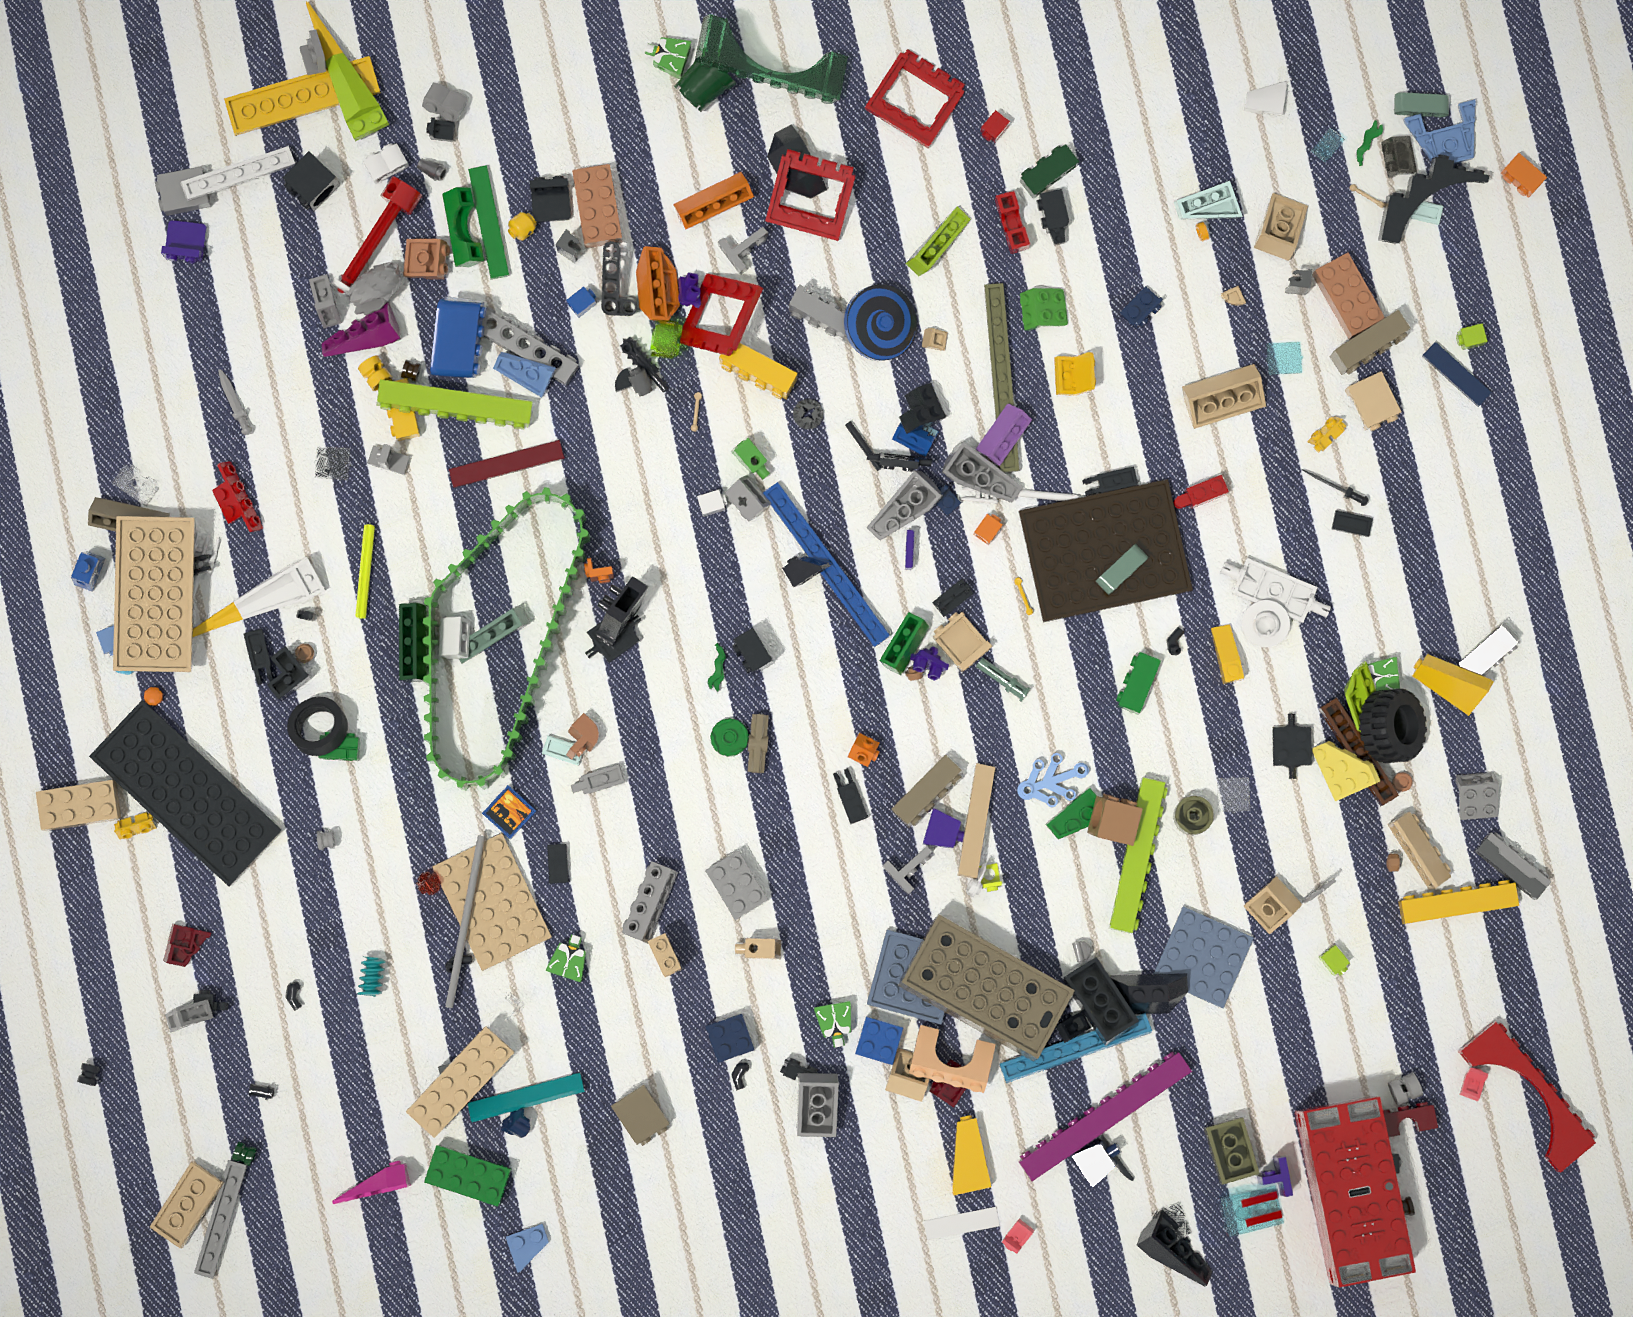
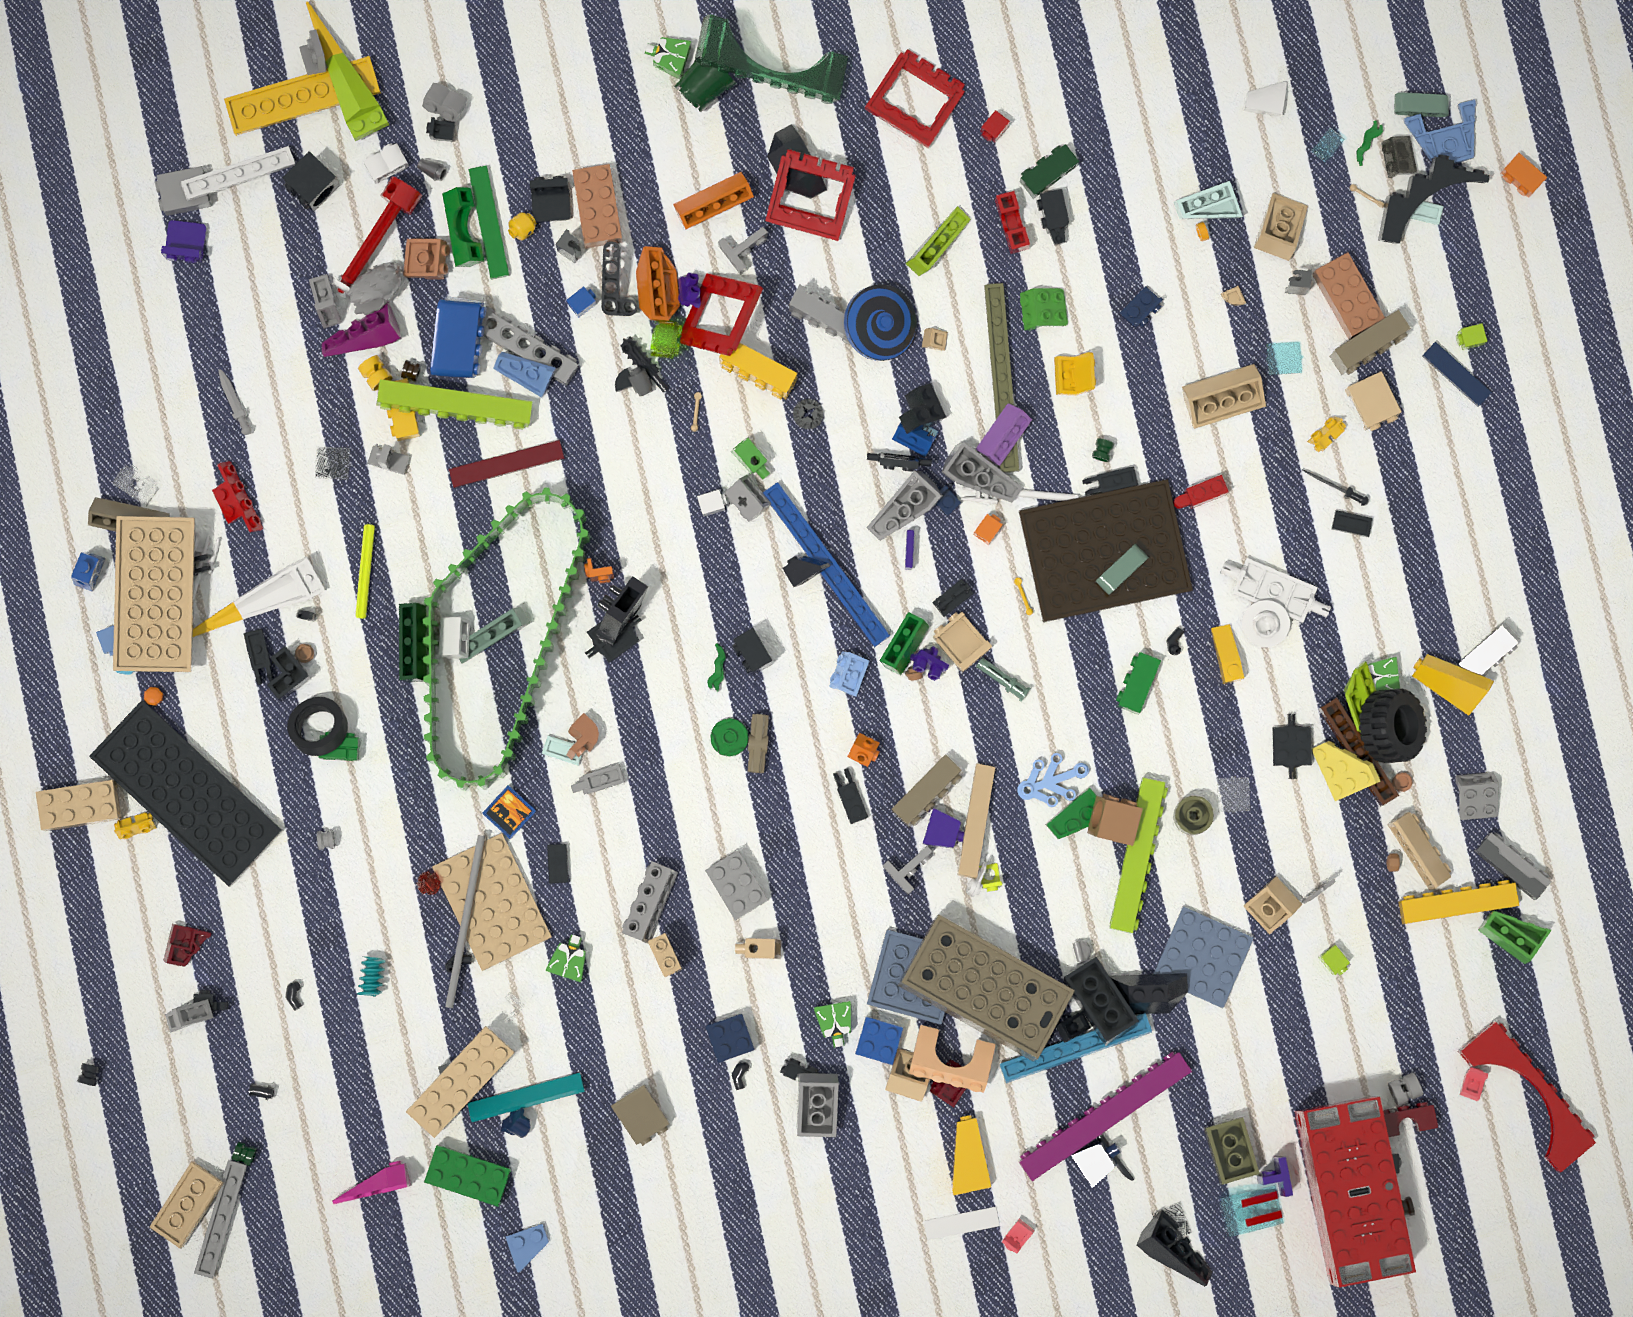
black bar [845,421,883,472] -> none
none -> light blue bracket [829,652,869,696]
none -> dark green wheel [1091,438,1115,462]
none -> bright green wedge [1478,911,1552,964]

